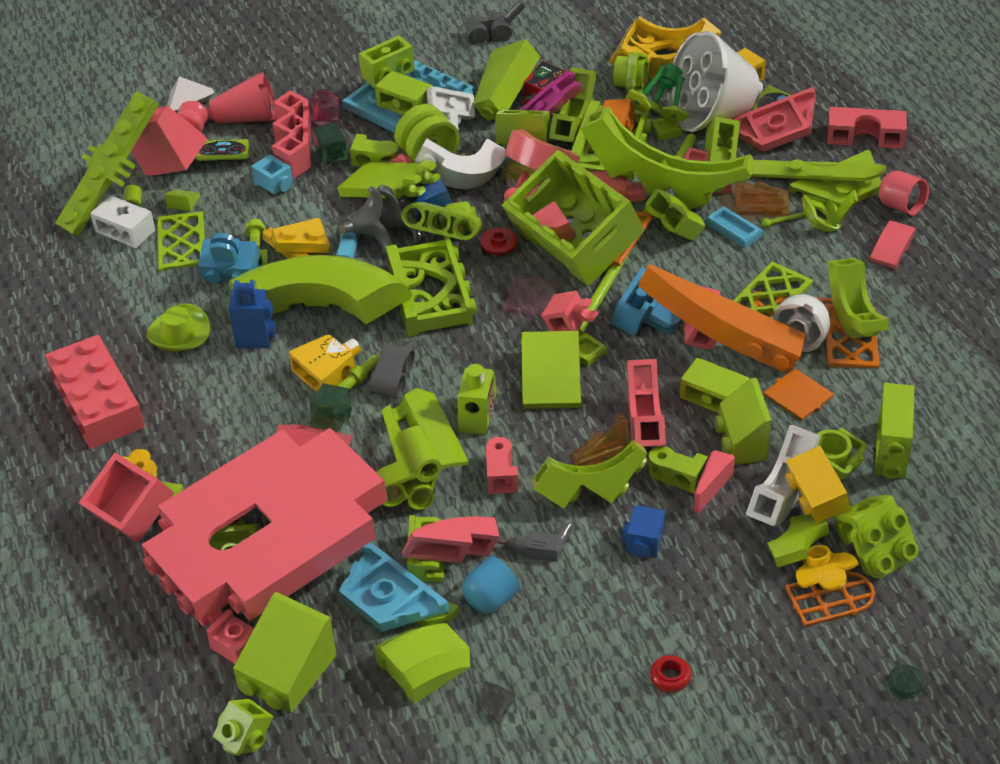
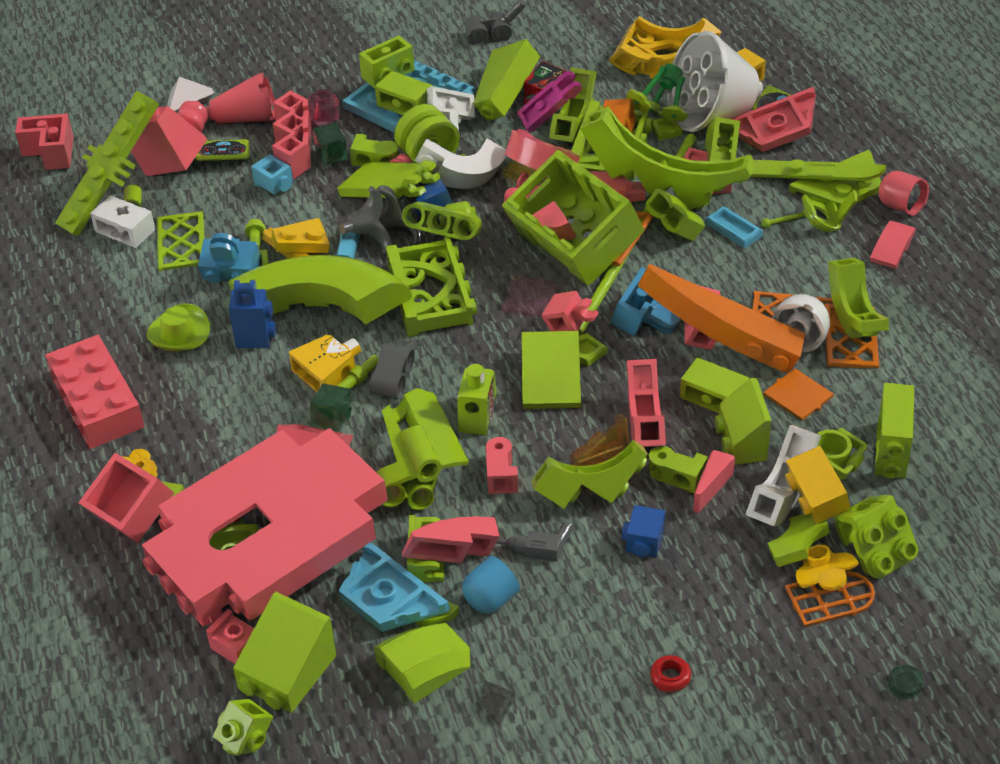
lime slope [165,189,200,211] -> none
red piece [480,228,517,255] -> none
lime brick [496,109,550,148] -> none
lime piece [613,52,649,92] -> none
lime window [733,261,813,318] -> none
clear orange wing [734,181,789,216] -> none
coral arch [827,107,907,149] -> none
none -> coral brick [15,113,74,170]

